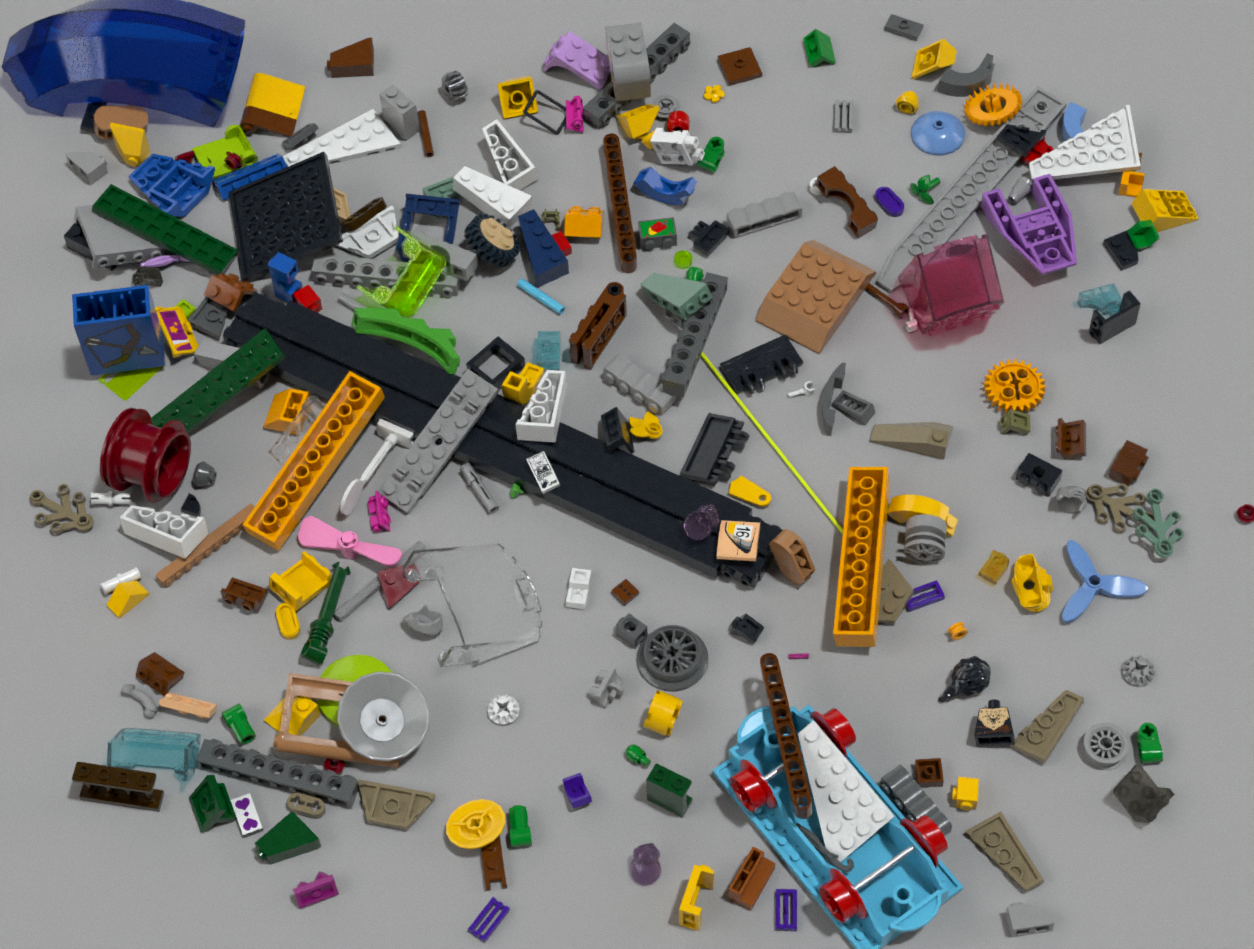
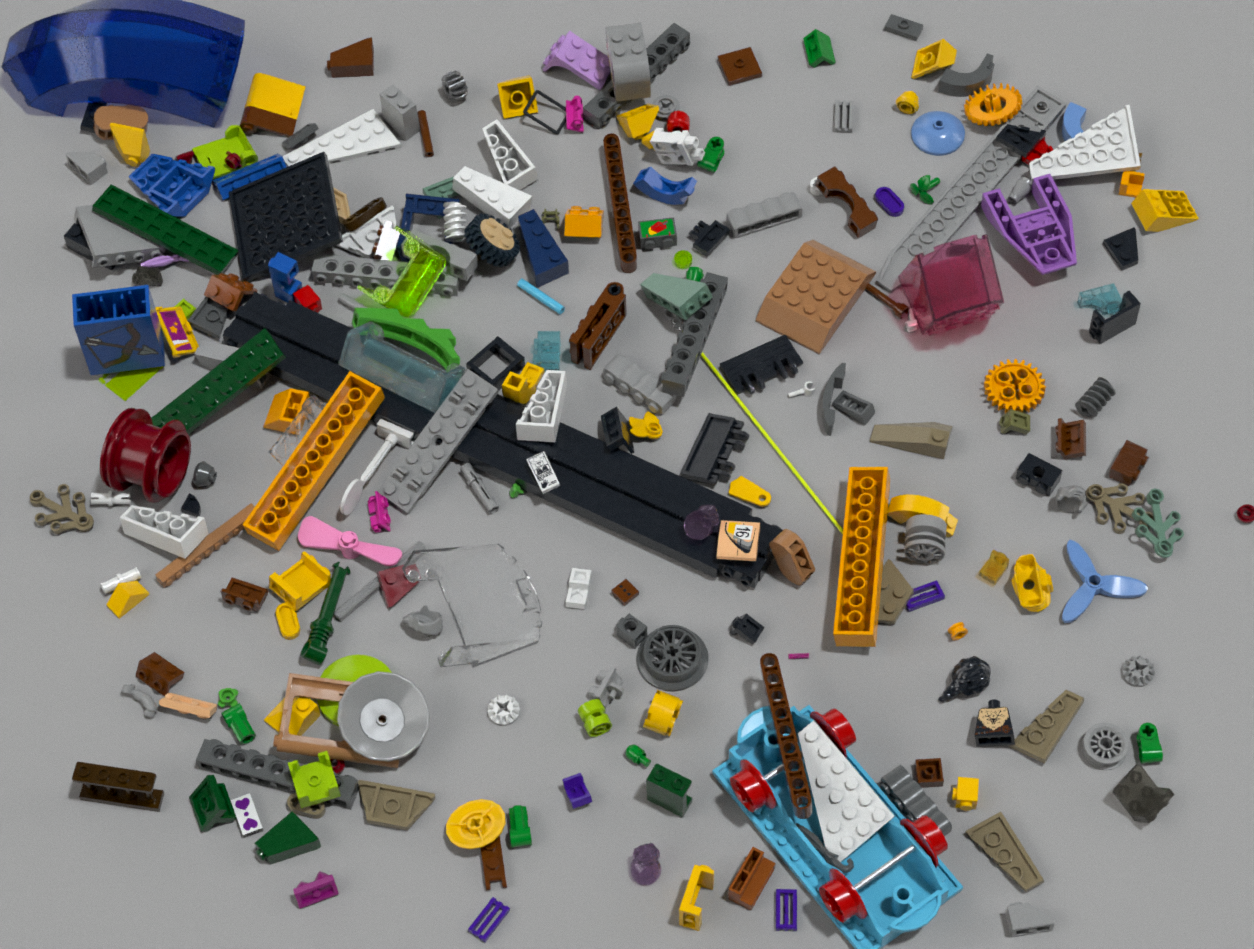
clear light blue windscreen [107,728,201,781] -> none
red piece [552,231,572,256] -> none
yellow plant [703,85,725,103] -> none
green panel [1127,220,1160,249] -> none
none -> bright green plate [218,688,238,708]
none -> lime panel [288,751,341,809]
none -> clear windscreen [338,321,465,412]
none -> bracket [372,220,400,261]
none -> white piece [443,202,467,242]
none -> lime wheel [578,699,612,737]
none -> dark grey piece [1075,377,1116,417]

